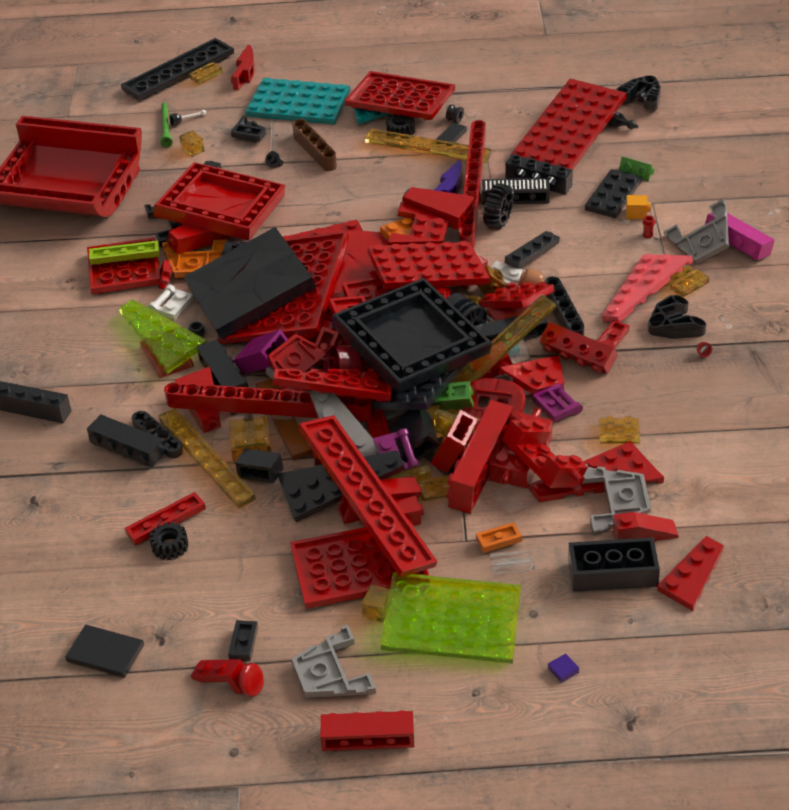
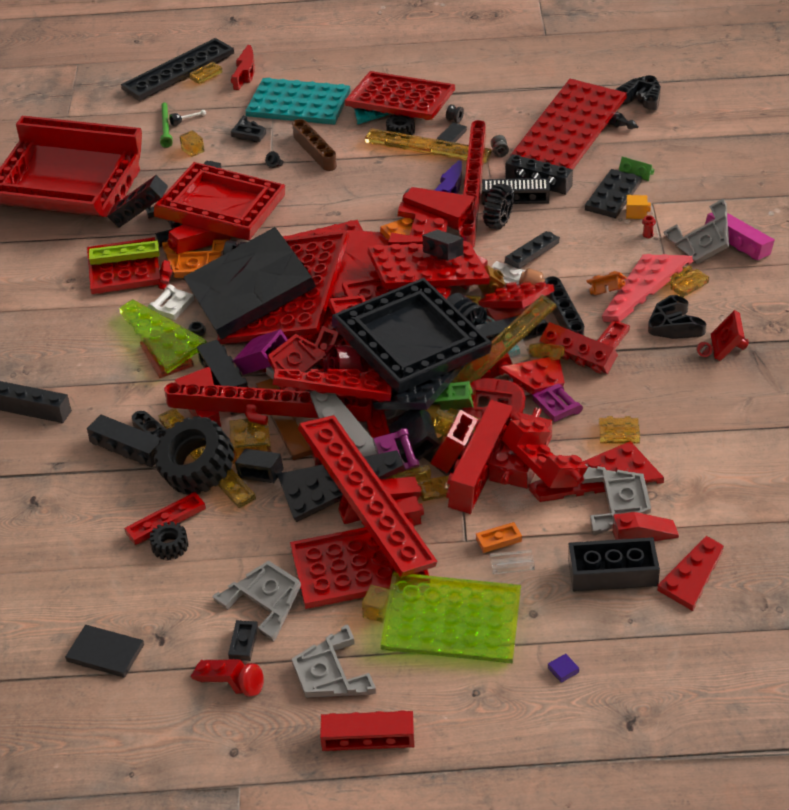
none -> black brick [107,175,168,228]
none -> black tyre [154,417,234,495]
none -> light grey wing [212,561,301,641]
none -> red arm [244,404,268,425]
none -> black brick [422,229,463,261]
none -> dark grey wheel [491,135,509,157]
none -> clear yellow plate [529,343,564,360]
none -> orange hinge [586,271,627,296]
none -> red tile [711,310,749,361]

